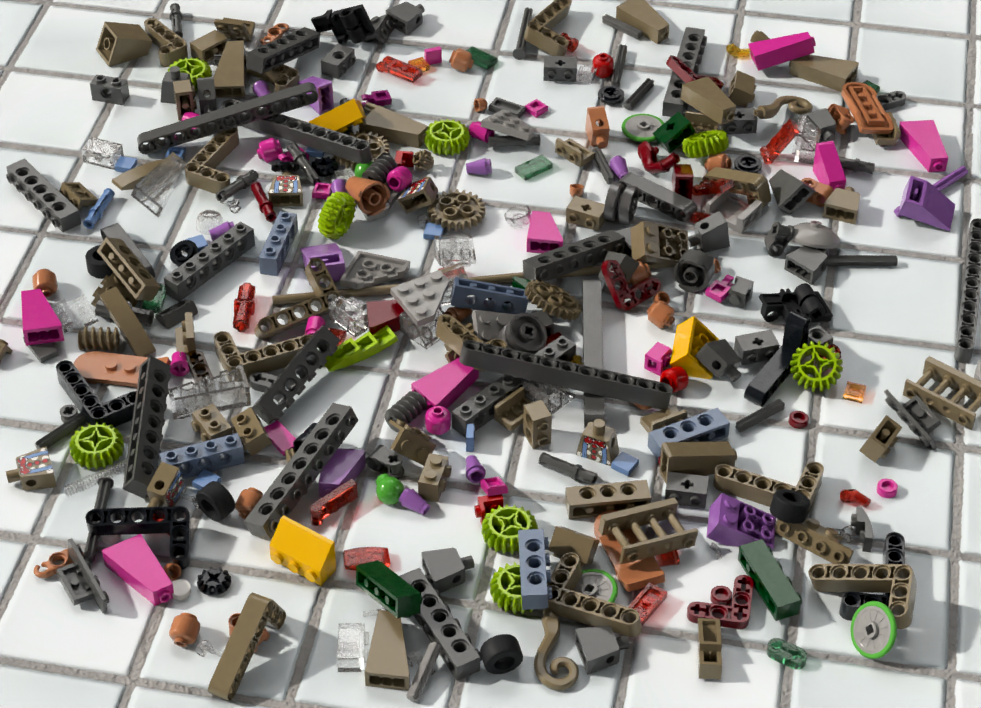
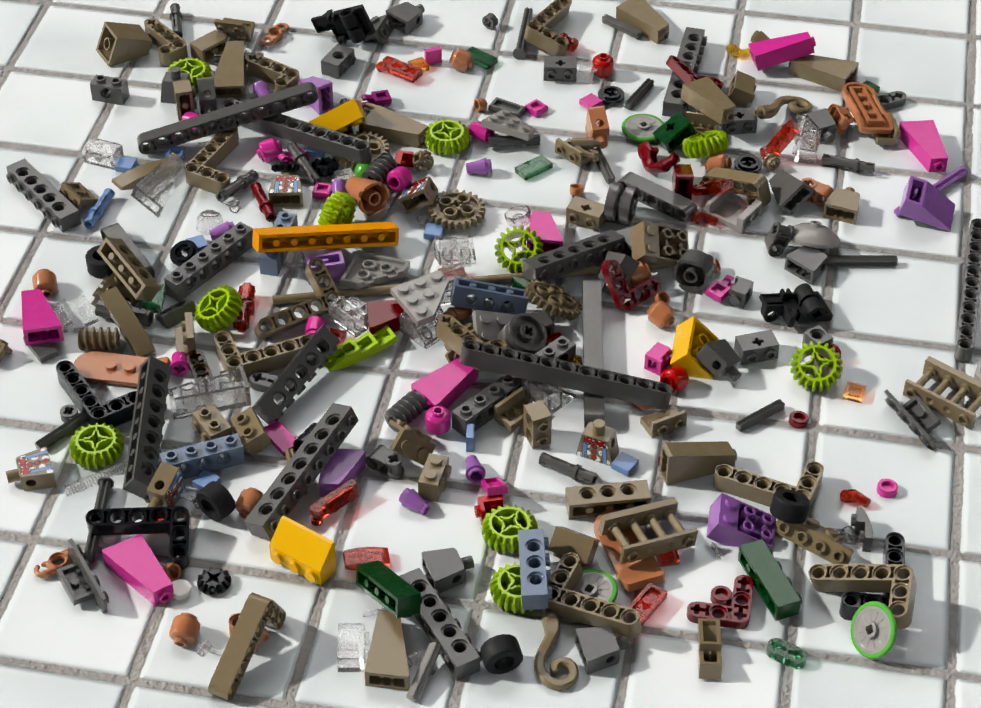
dark grey brick [246,27,320,74] -> none
bright green piece [376,474,404,505] -> none
medium lavender cone [610,155,628,179] -> none
dark grey axle [611,44,627,87] -> none
sand blue brick [648,408,730,460] -> none
dark grey brick [665,472,709,508] -> none
dark grey torso [688,211,730,253] -> none
black beam [744,310,811,406] -> none
dark pink slope [813,141,846,190] -> none
dark tan brick [859,415,902,463] -> none
none -> lime gear [194,285,243,333]
none -> light orange brick [252,221,399,253]
none -> dark grey bush [482,13,498,29]
none -> lime gear [494,225,544,273]
none -> dark tan plant [571,137,600,163]
none -> dark pink tile [579,93,603,109]
none -> dark tan bush [763,153,780,171]

